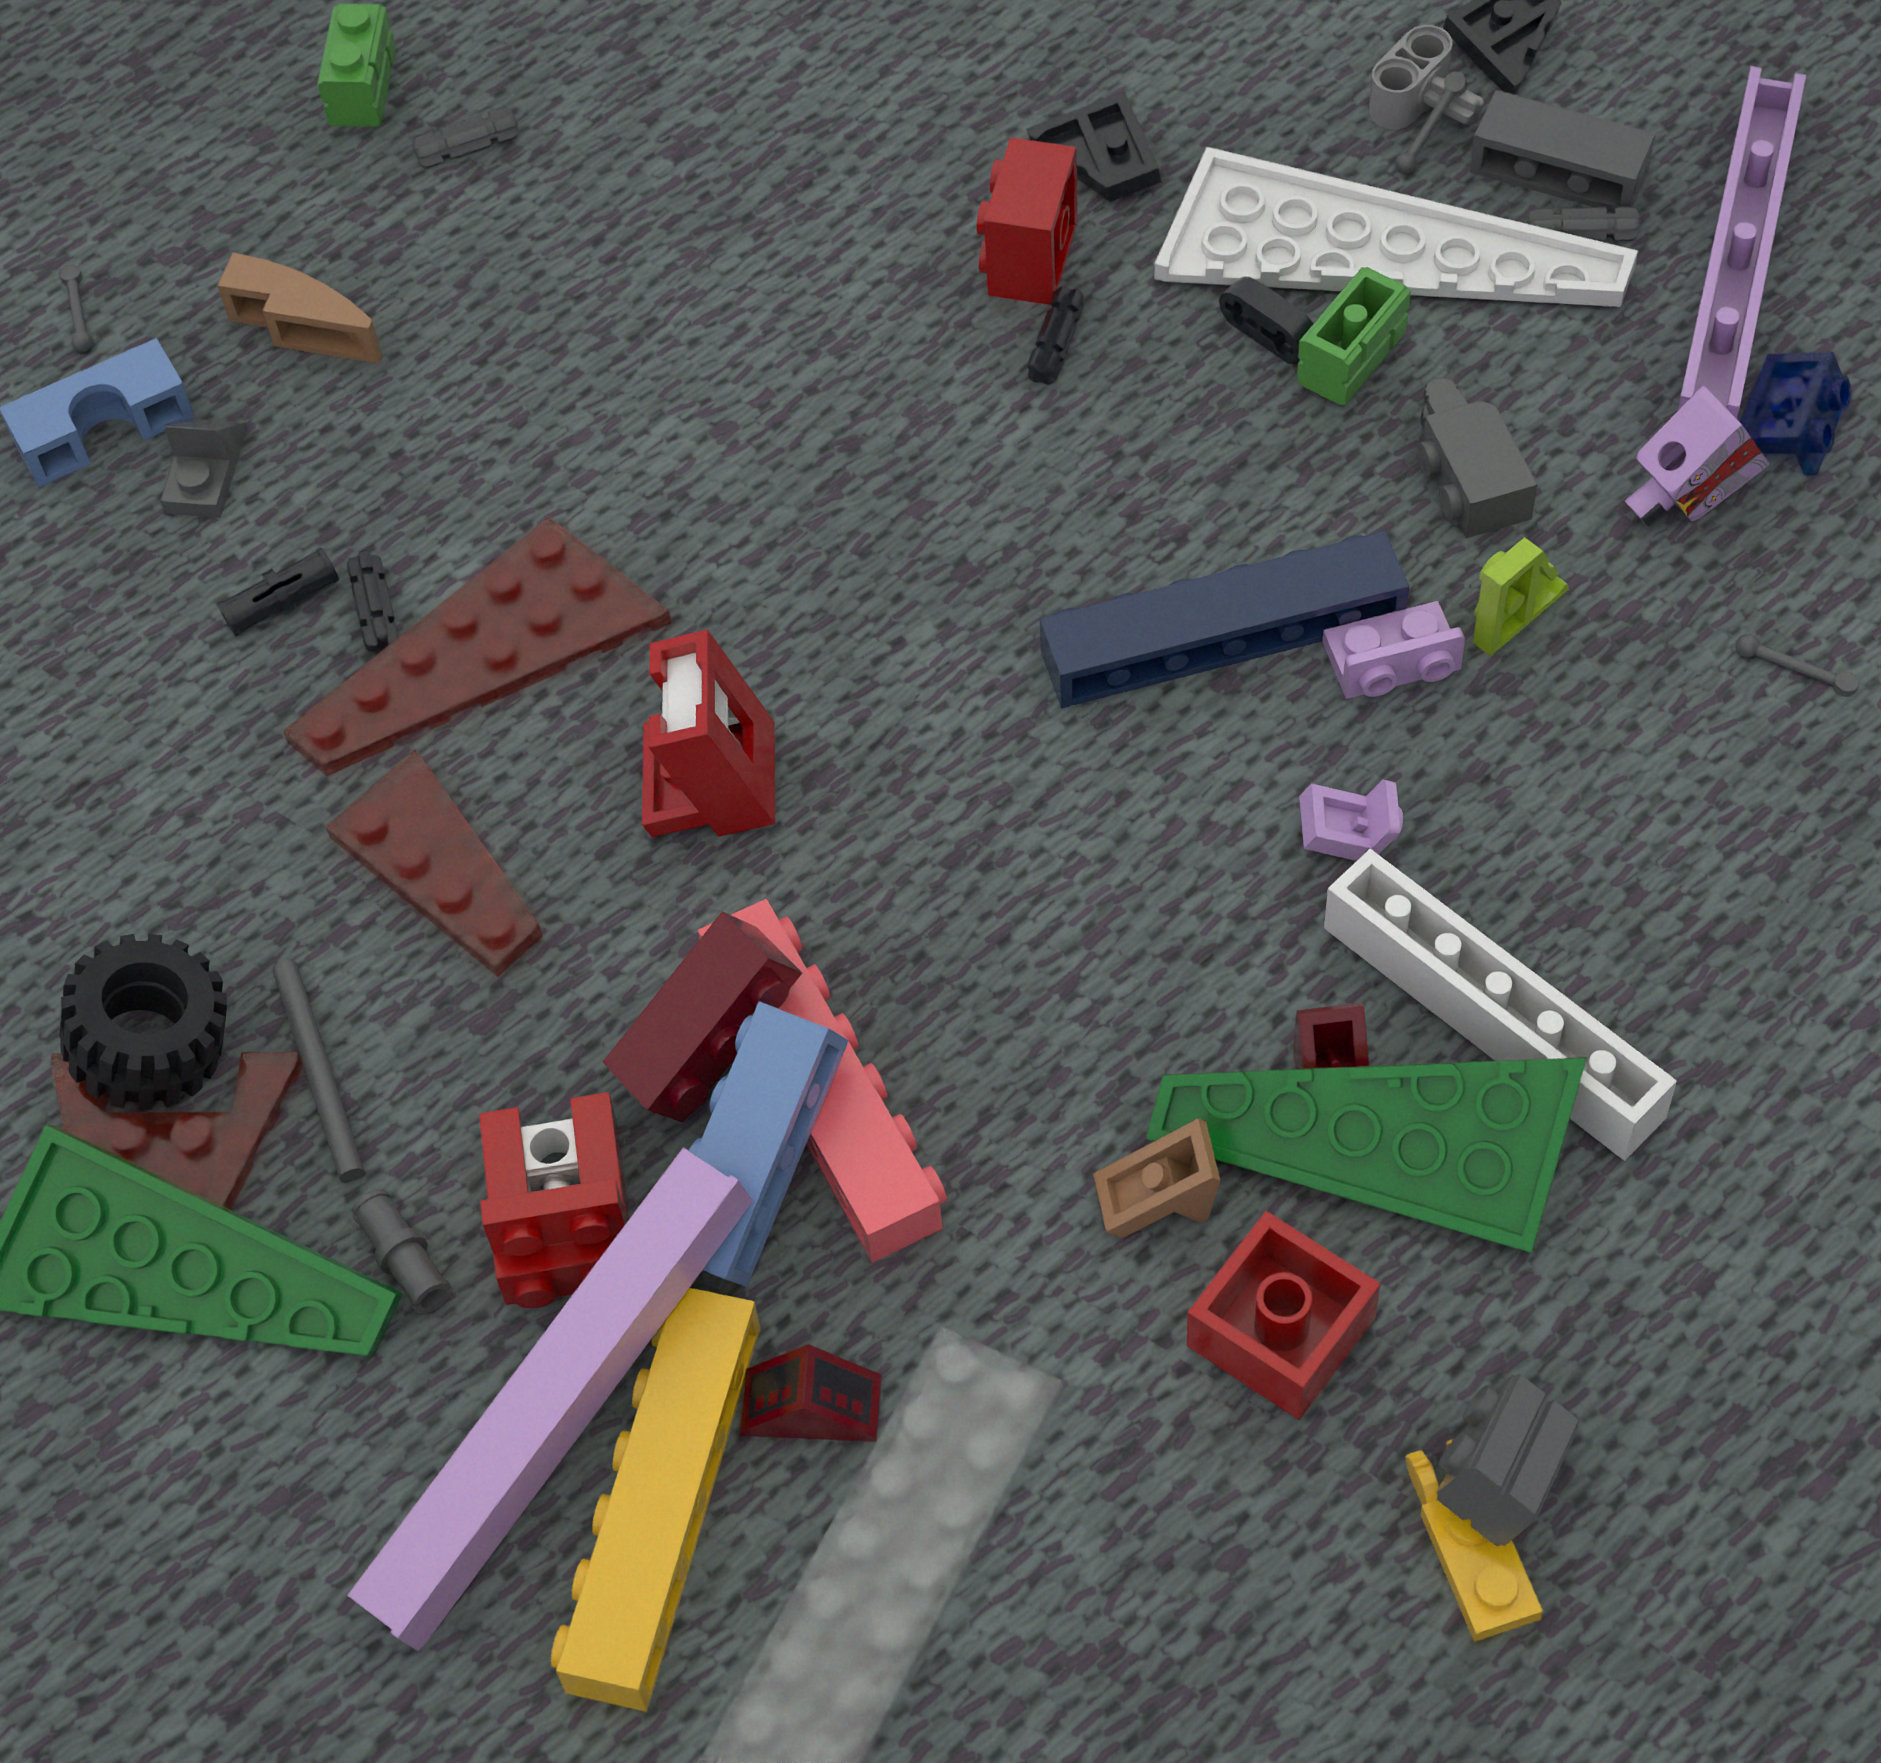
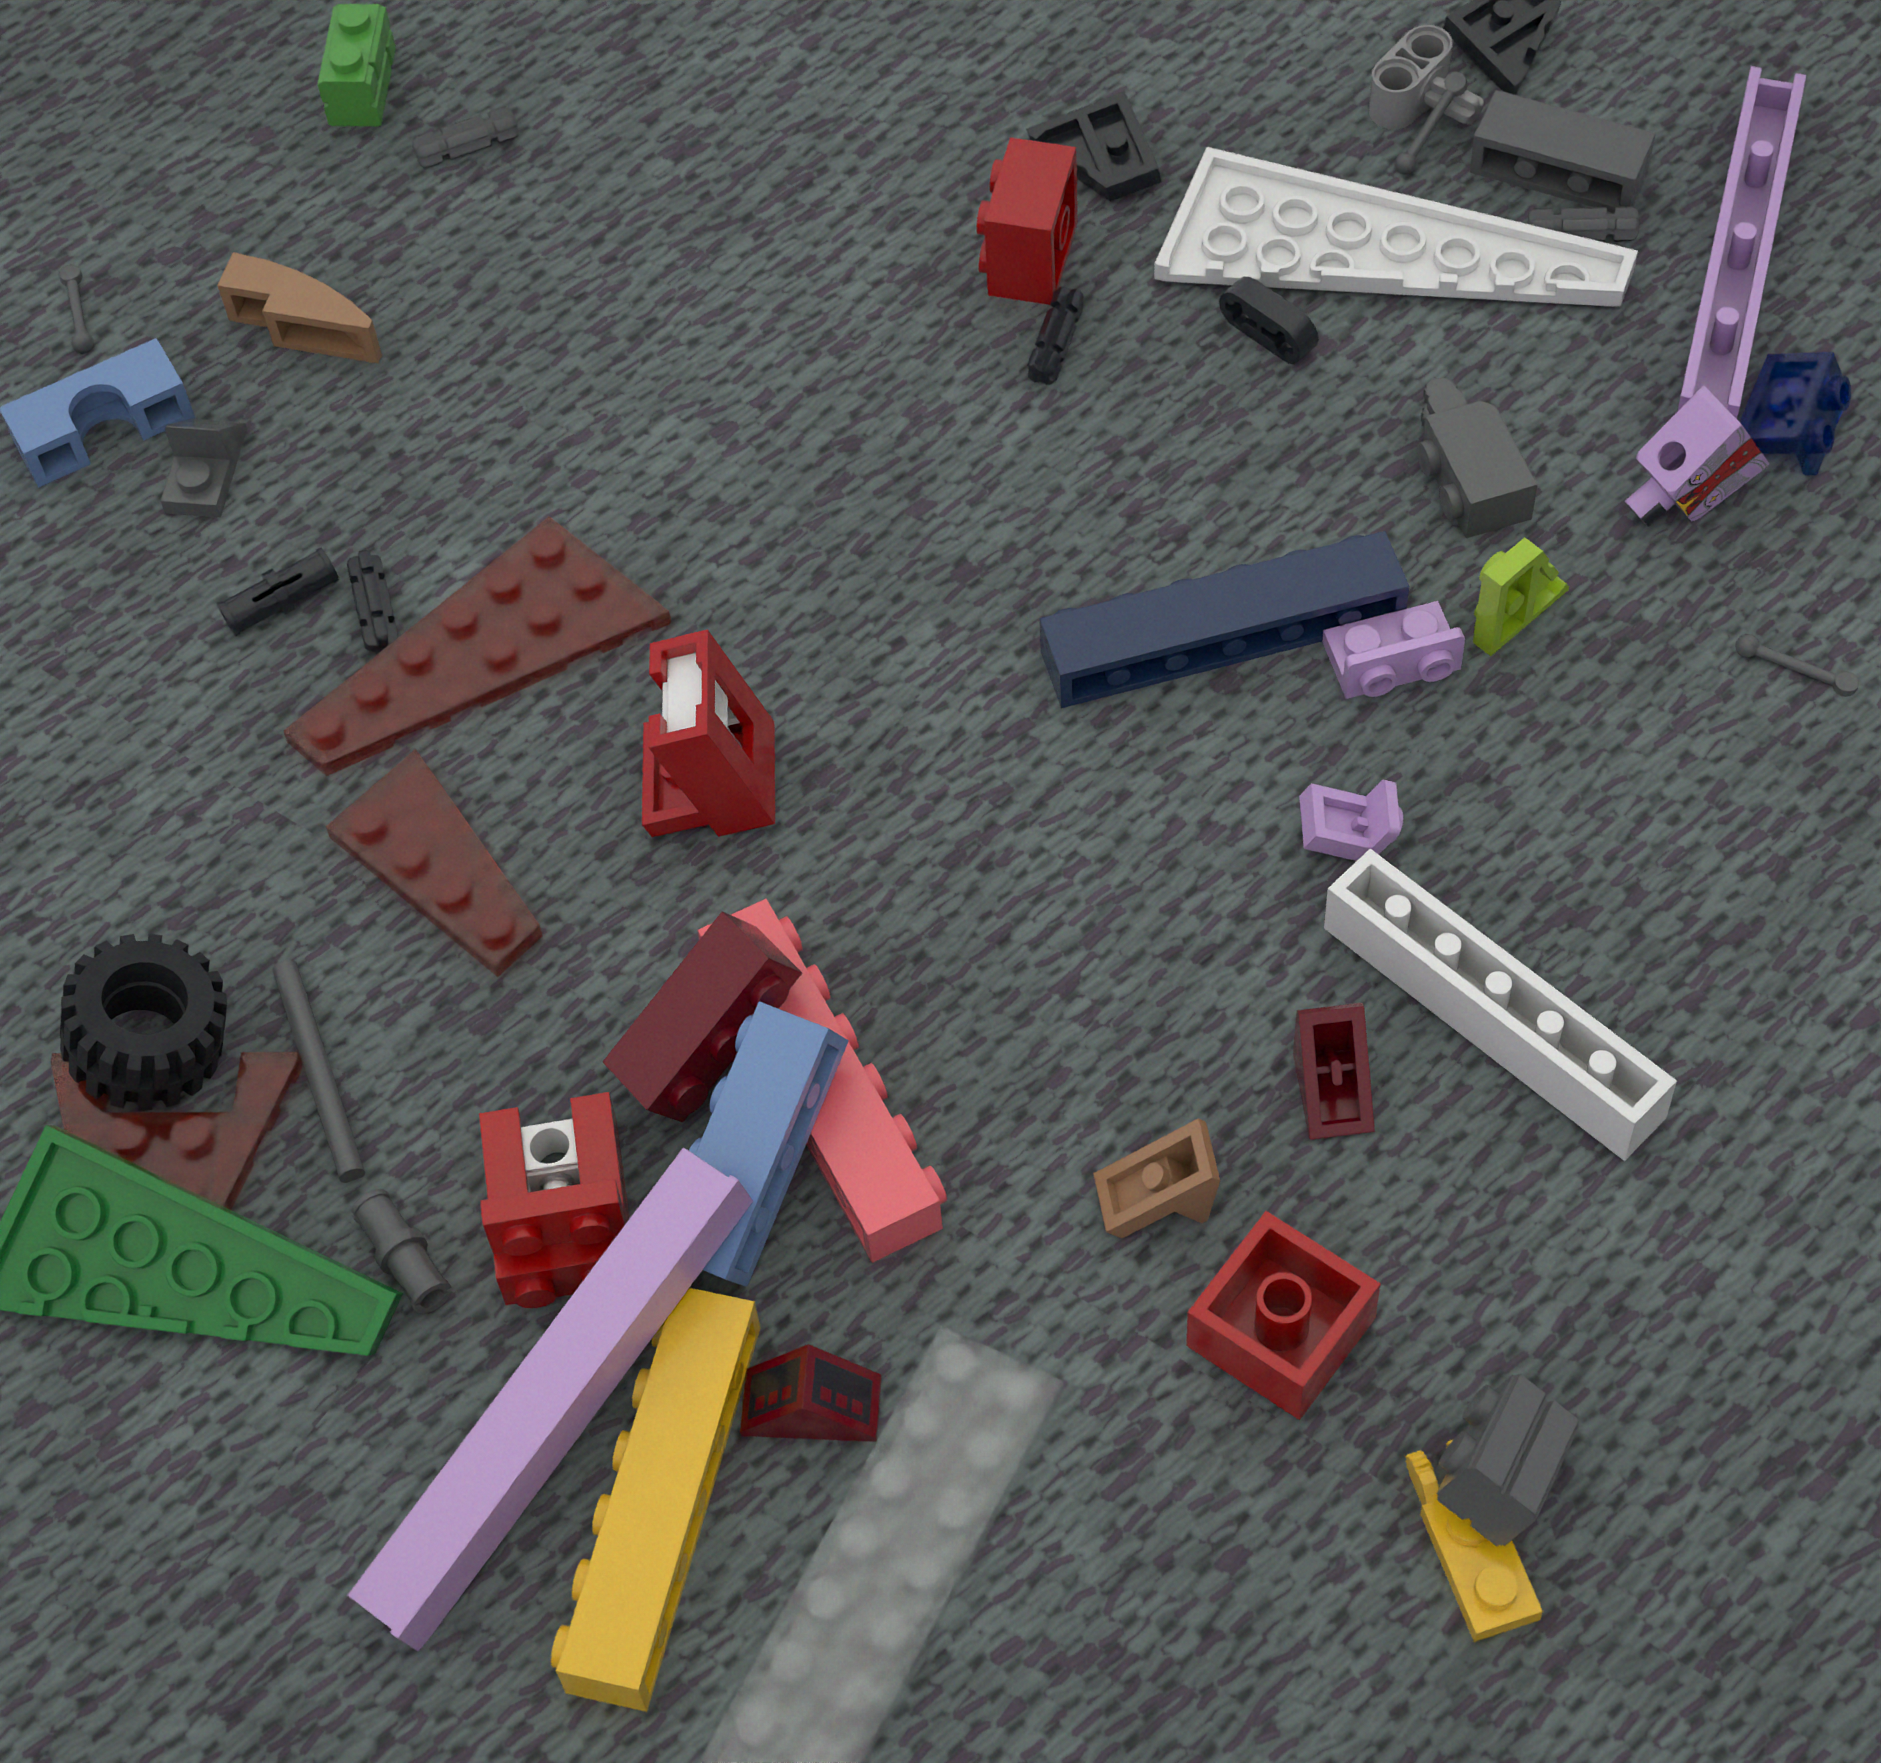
green wing [1146,1057,1587,1253] -> none
bright green brick [1297,267,1411,405] -> none

